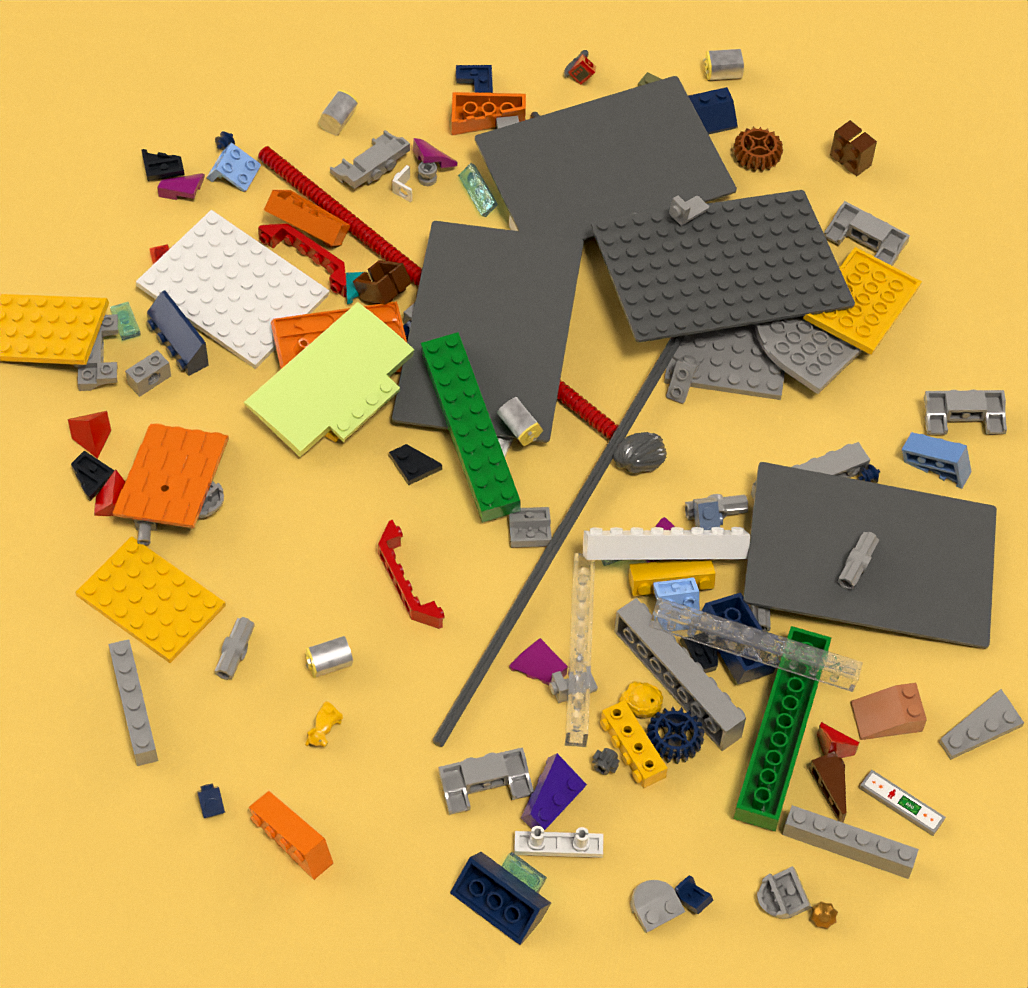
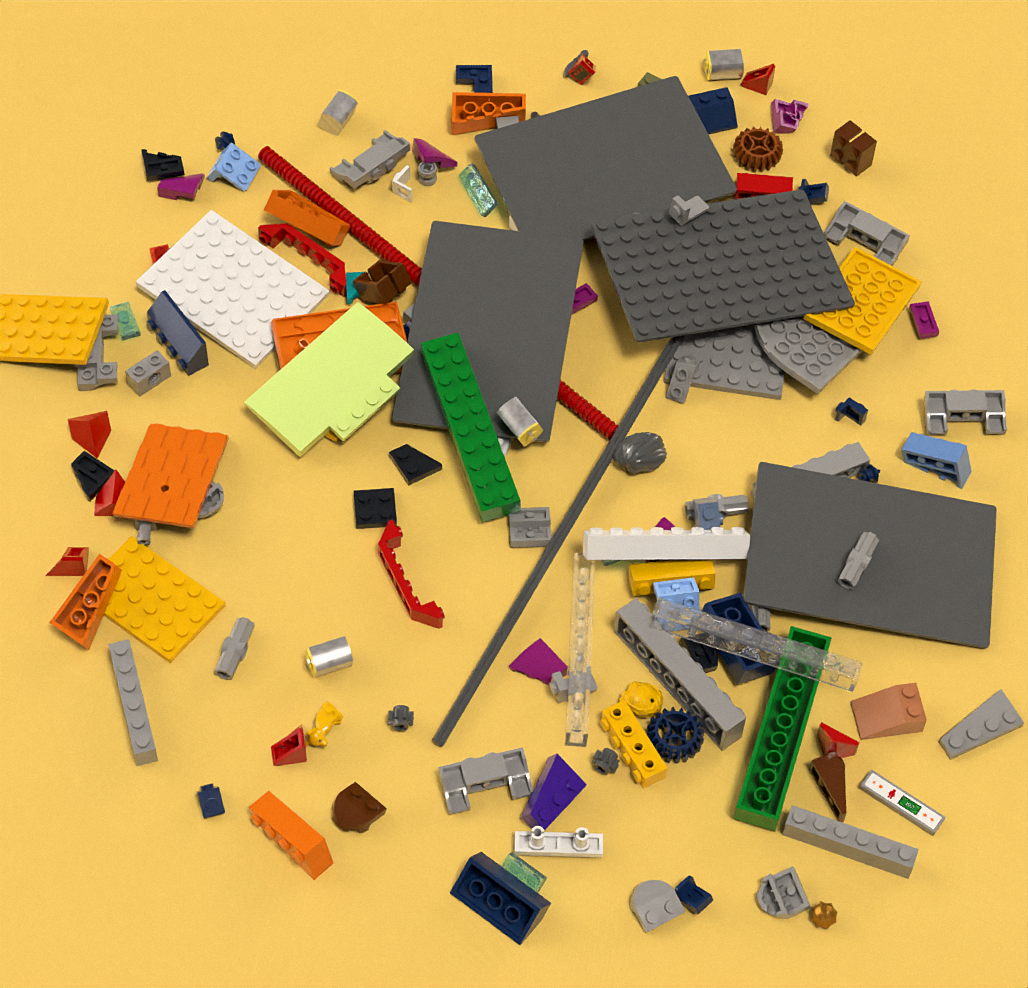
none -> red slope [45,547,89,576]
none -> orange wedge [49,553,122,650]
none -> red slope [271,724,307,766]
none -> reddish brown slope [332,782,387,833]
none -> black plate [354,488,397,529]
none -> dark grey gear [388,705,414,731]
none -> magenta plate [572,283,598,314]
none -> red brick [735,173,793,199]
none -> red slope [740,63,775,95]
none -> magenta slope [771,99,809,134]
none -> dark blue bracket [799,179,829,204]
none -> dark blue bracket [835,397,868,426]
none -> magenta plate [909,301,939,339]

